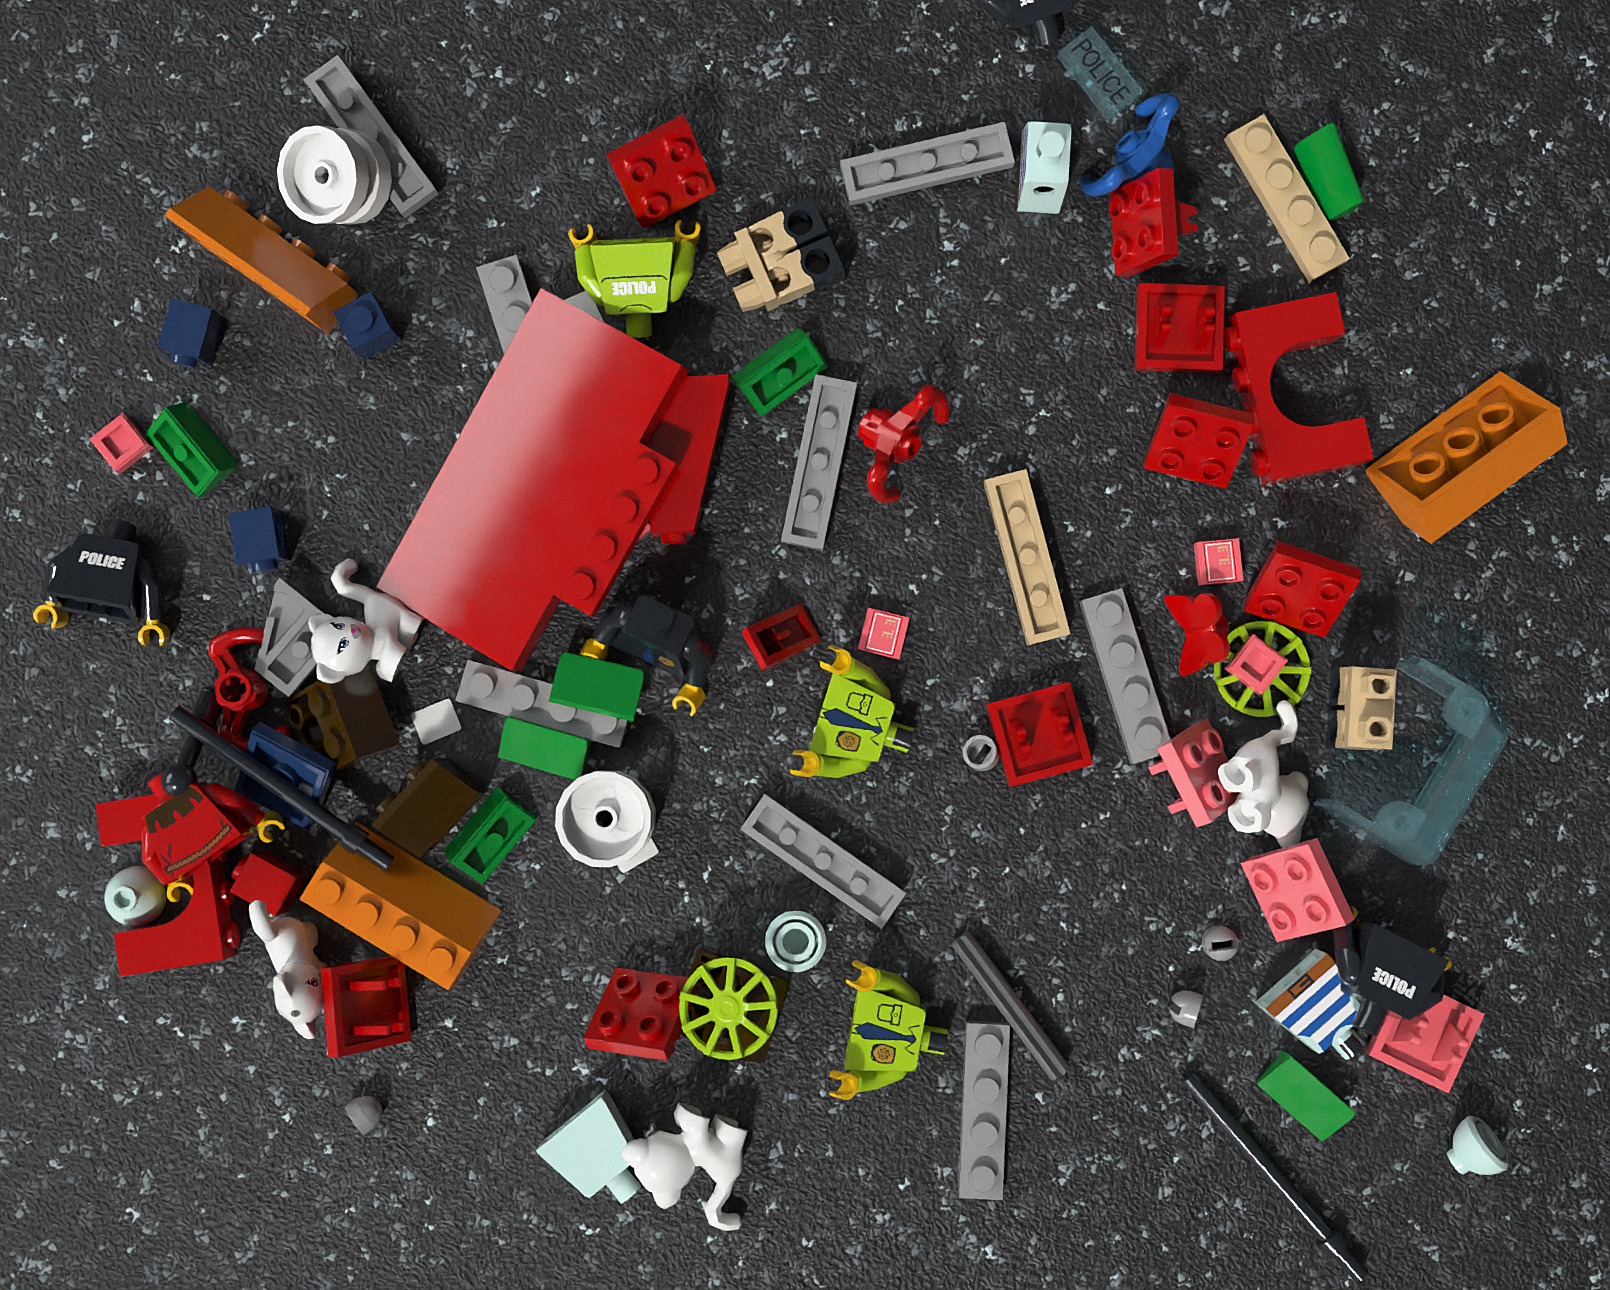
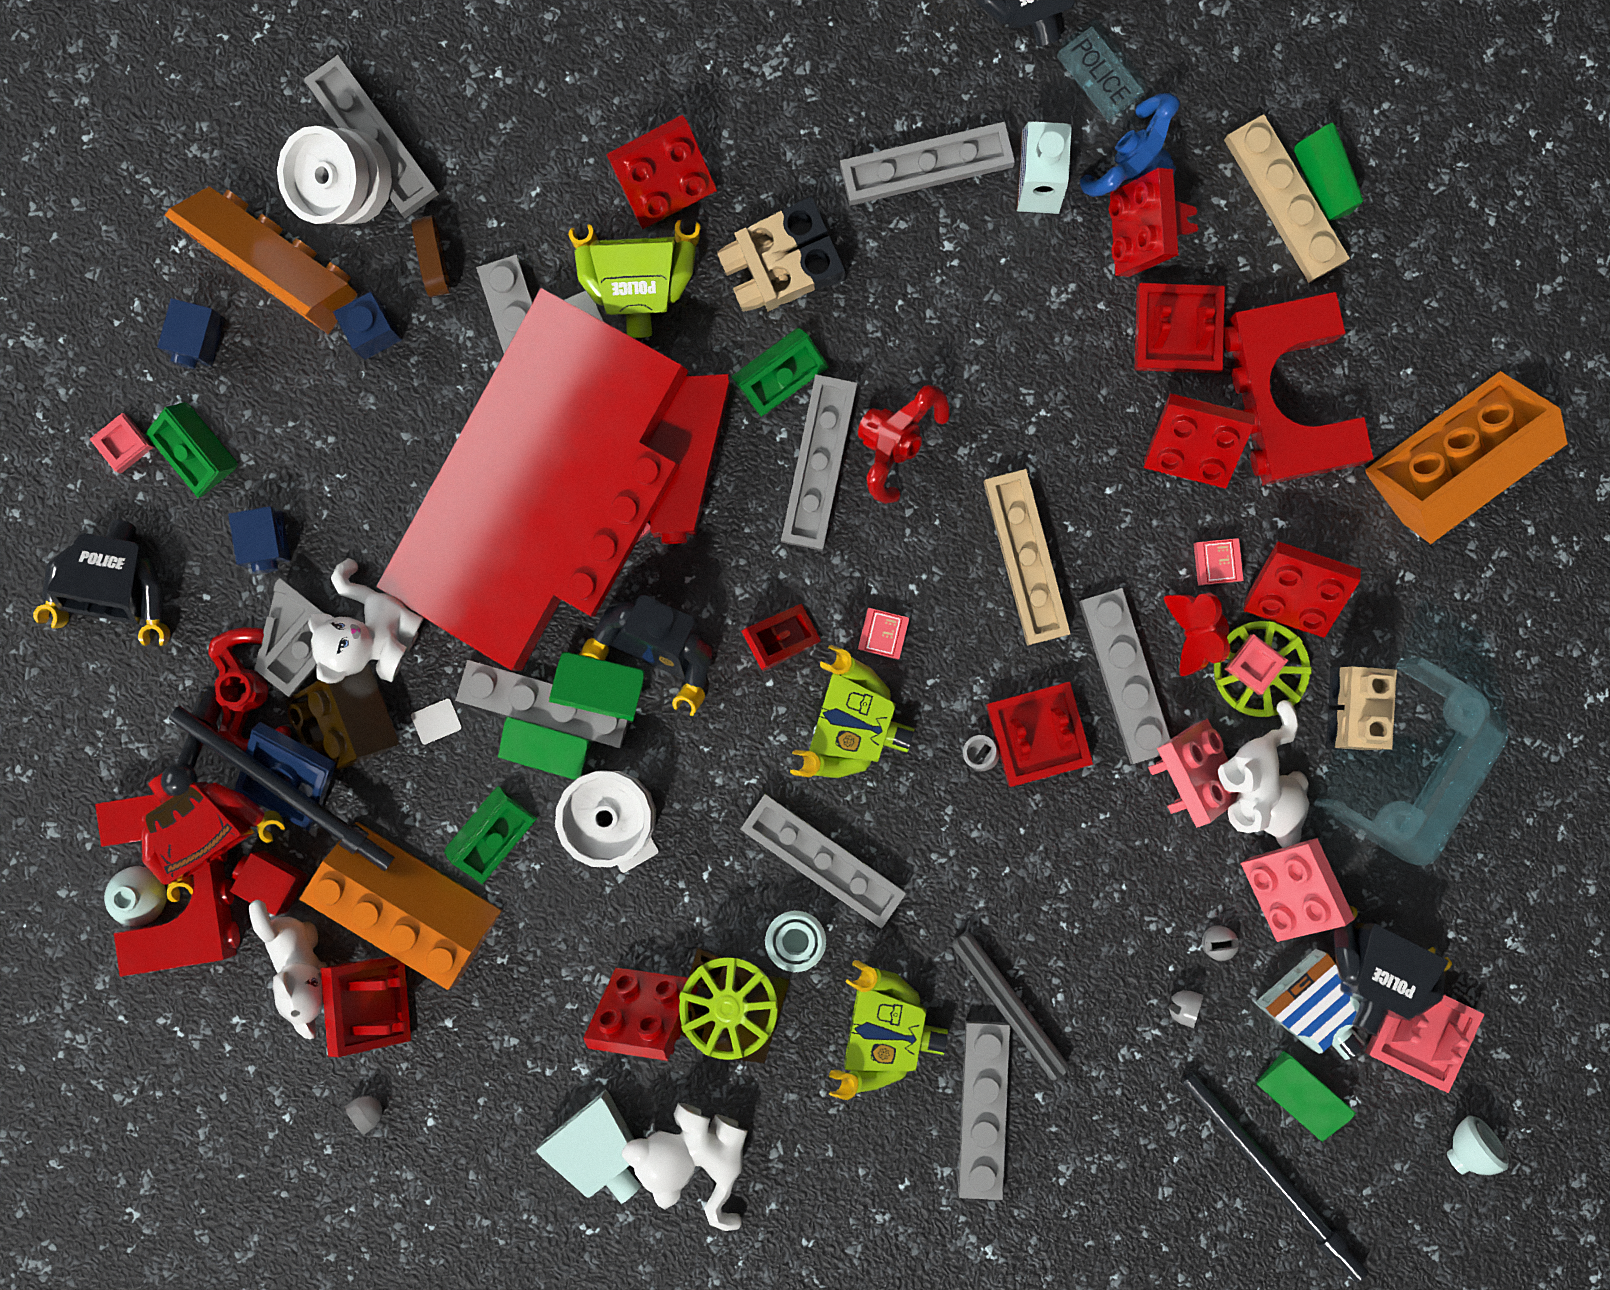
dark brown slope [371,758,487,858] -> none
none -> reddish brown beam [411,215,451,298]

